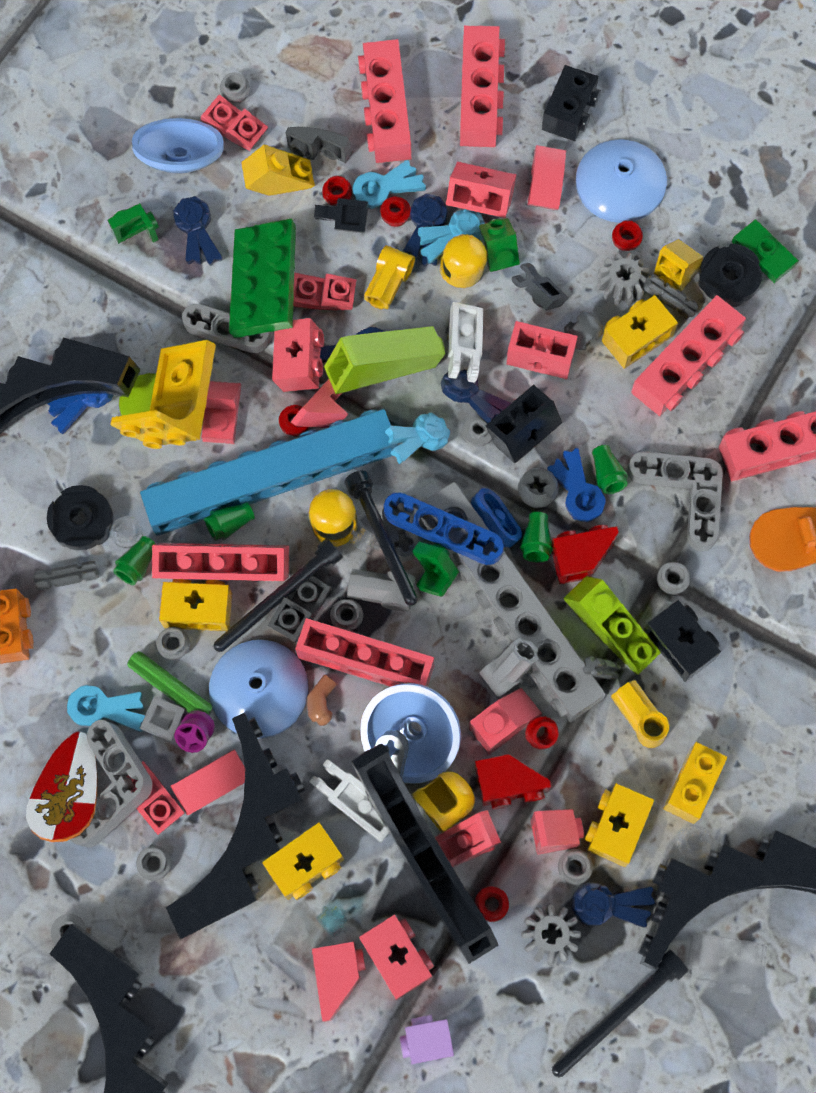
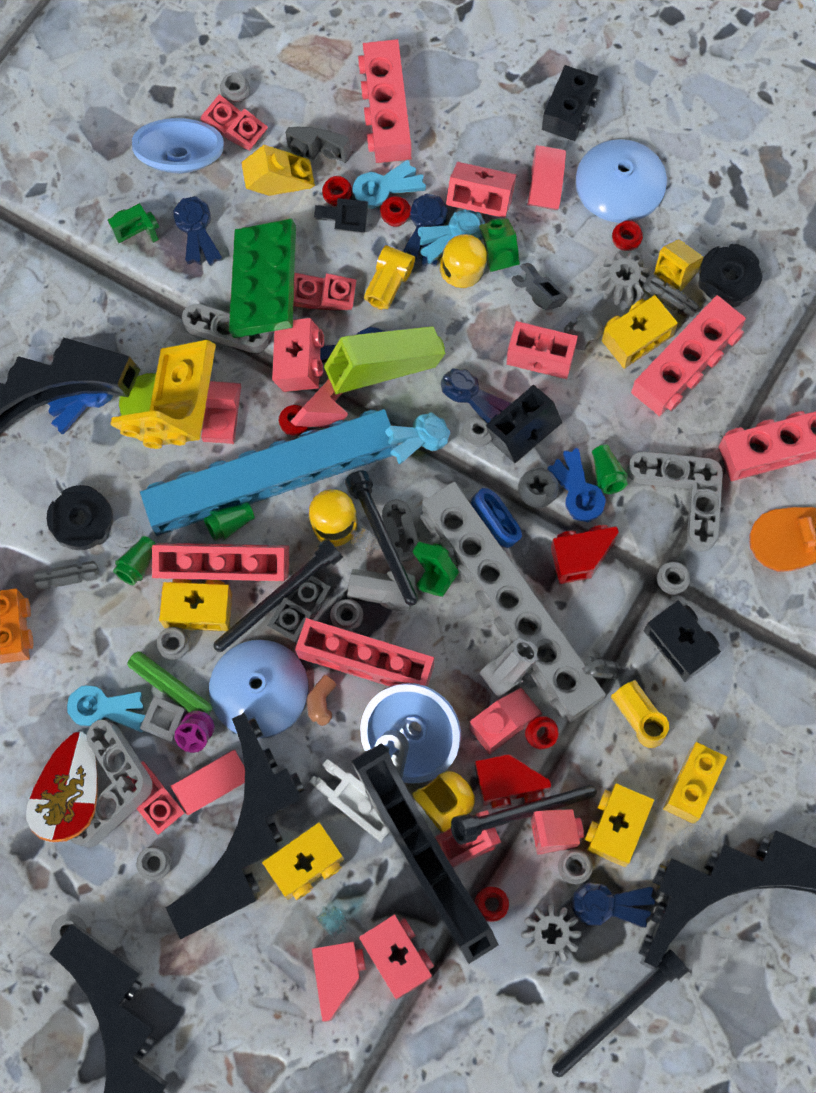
blue beam [384,493,504,565] -> none
lavender brick [400,1015,454,1064] -> none
white hinge [448,302,483,383] -> none
coral brick [460,26,505,147] -> none
green cone [520,512,553,563] -> none
lime slope [563,576,661,675] -> none
green plate [732,219,799,284] -> none
none -> black piece [451,785,597,845]

